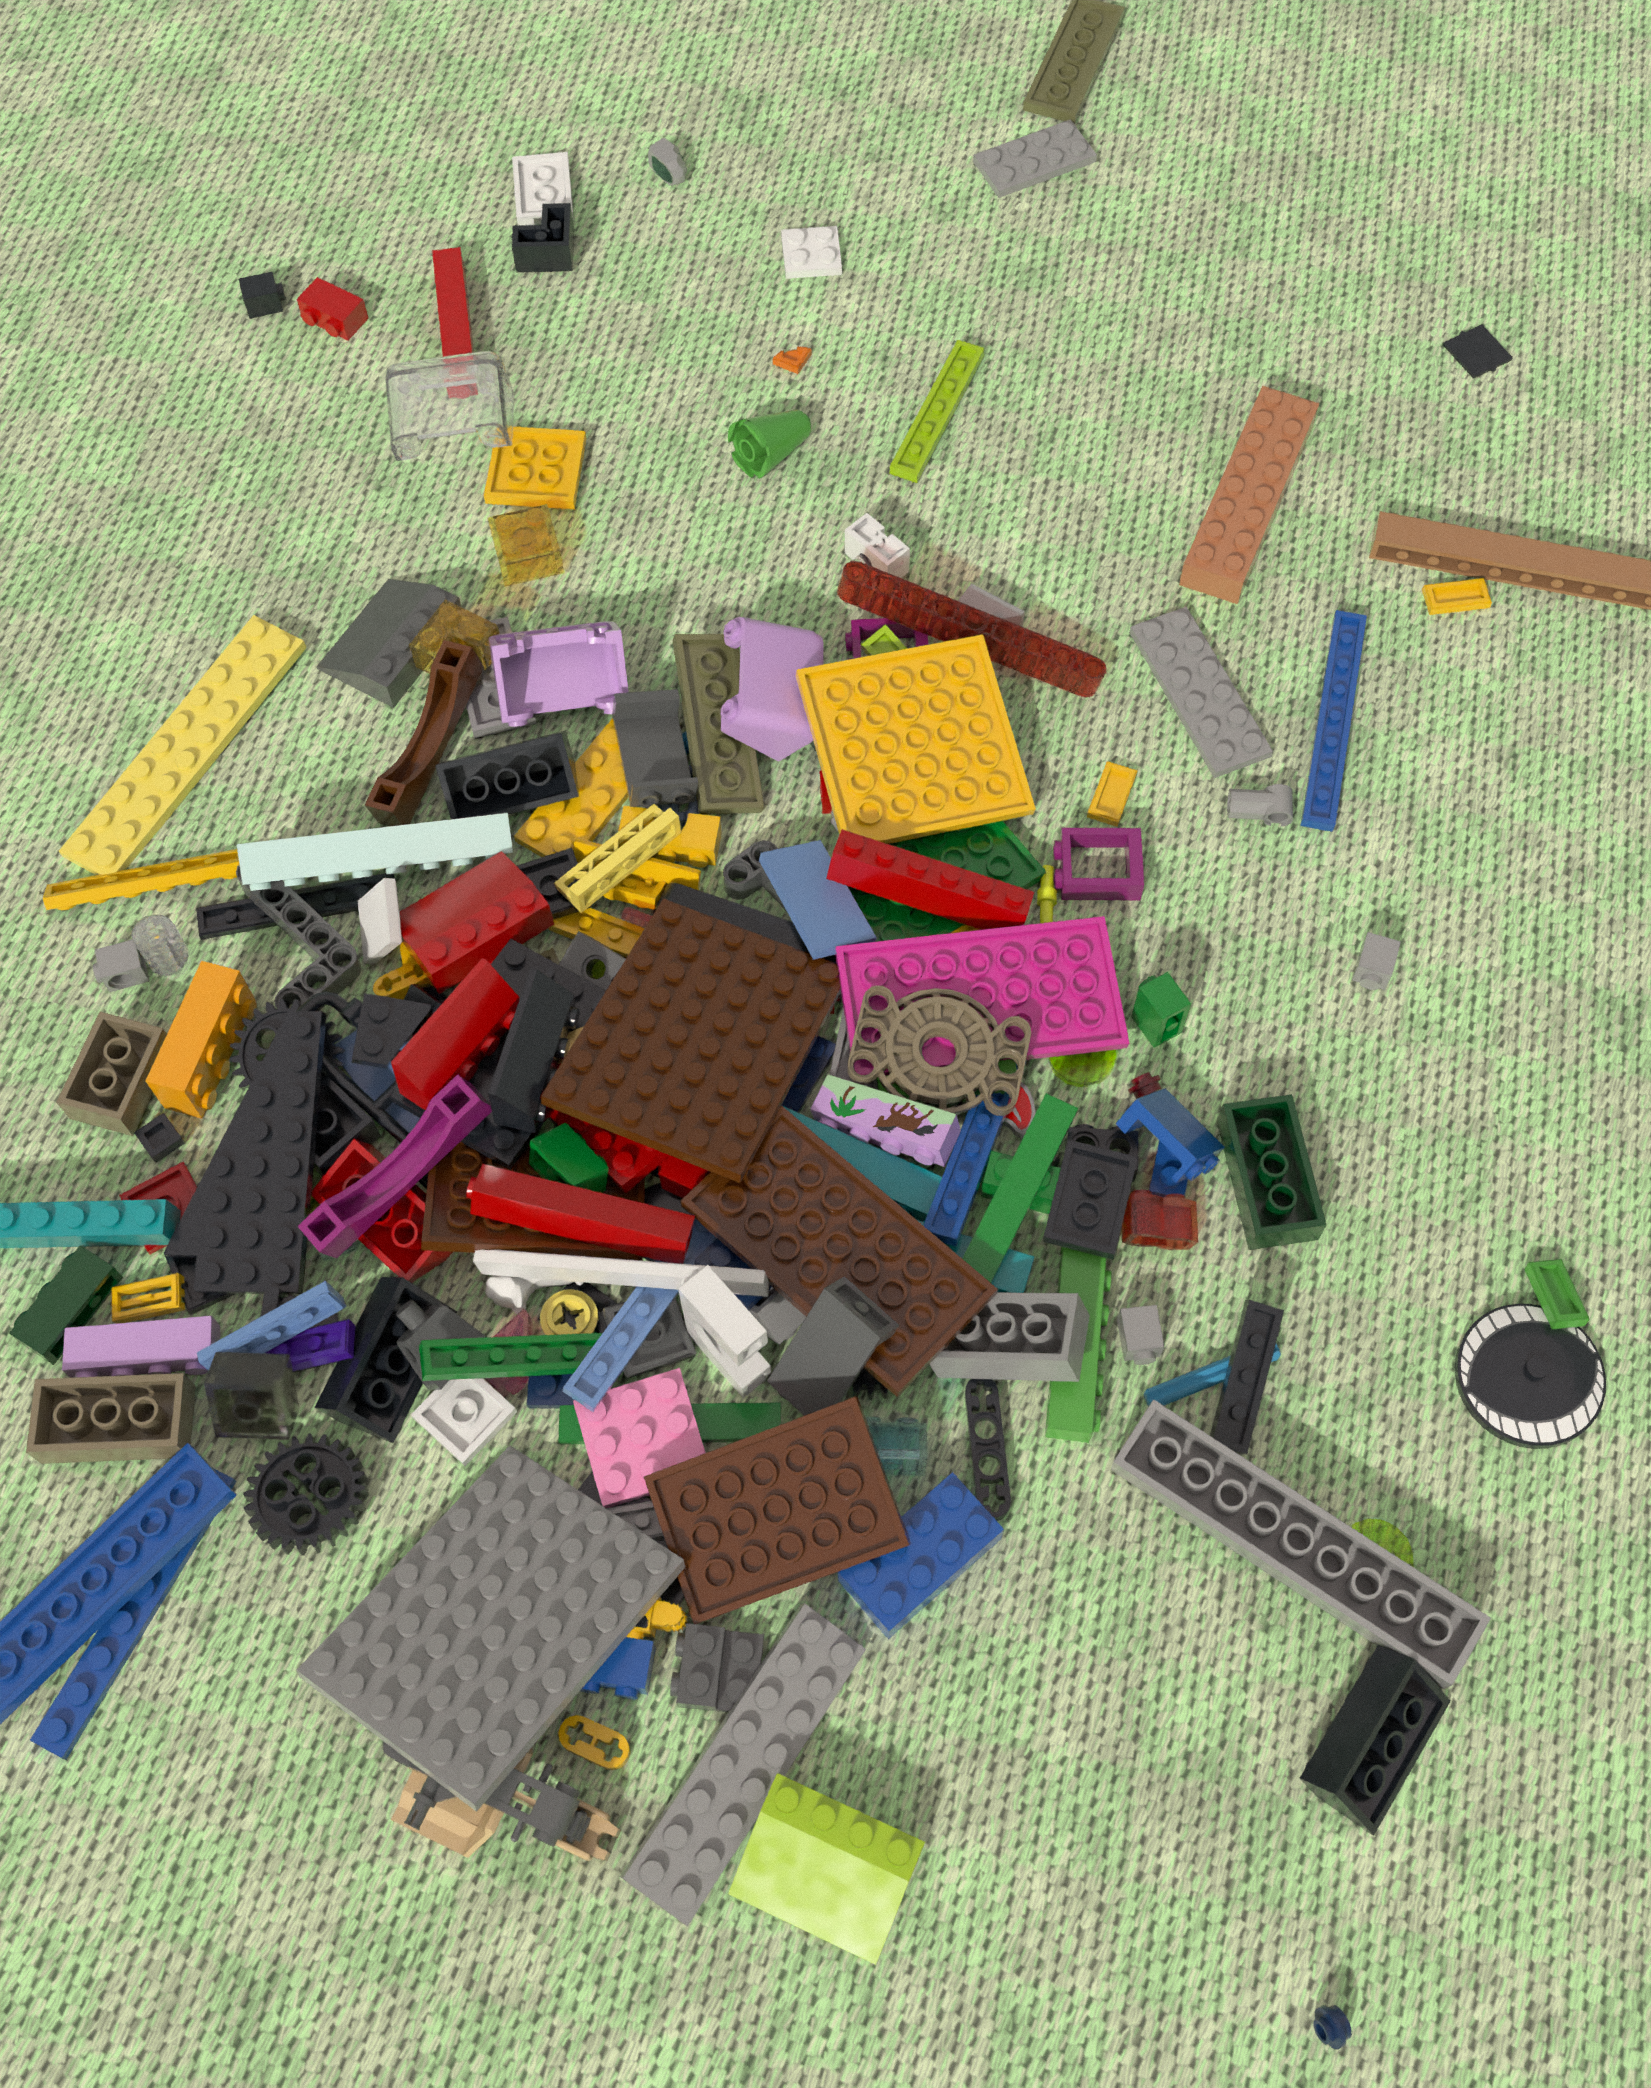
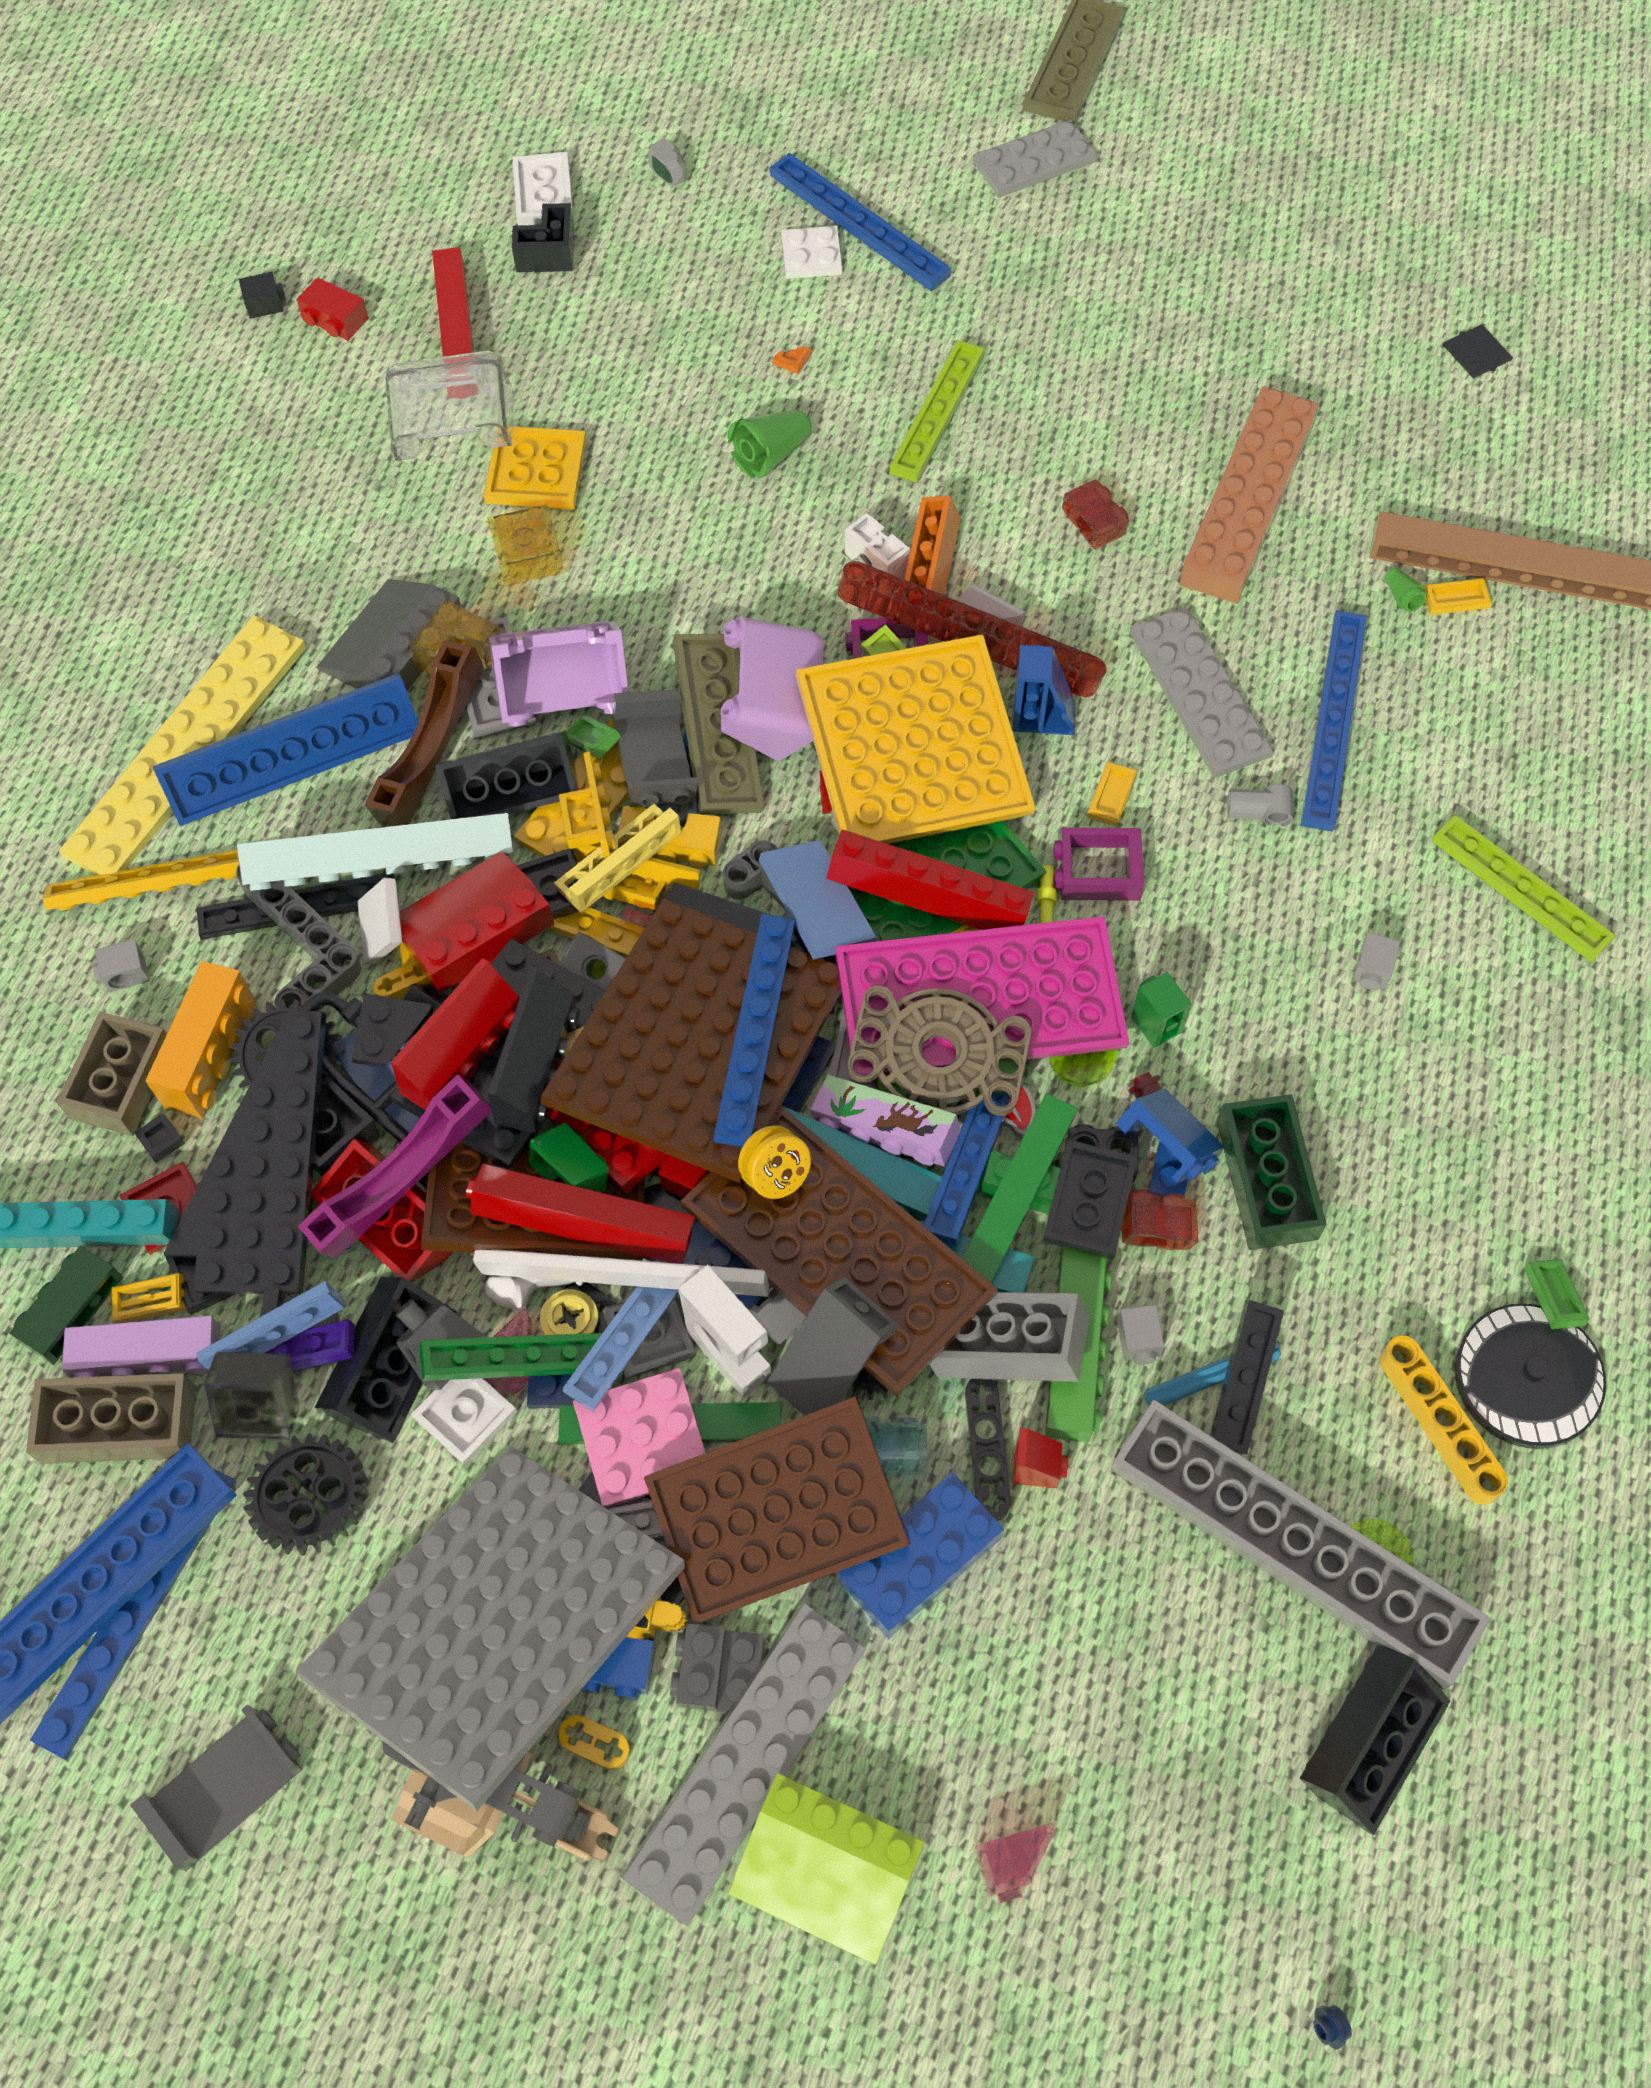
clear piece [131,914,192,980] -> none
none -> dark grey panel [130,1704,302,1871]
none -> blue plate [153,673,419,826]
none -> yellow bracket [559,752,616,859]
none -> bright green tile [567,714,621,760]
none -> blue plate [713,913,795,1147]
none -> yellow head [738,1125,811,1199]
none -> blue plate [770,153,951,291]
none -> orange brick [900,495,961,619]
none -> clear pink slope [974,1822,1055,1904]
none -> blue wedge [1012,645,1076,735]
none -> red slope [1012,1428,1068,1488]
none -> clear red brick [1062,479,1129,550]
none -> yellow beam [1380,1335,1508,1505]
none -> bright green cone [1384,568,1427,612]
none -> lime plate [1432,815,1616,963]

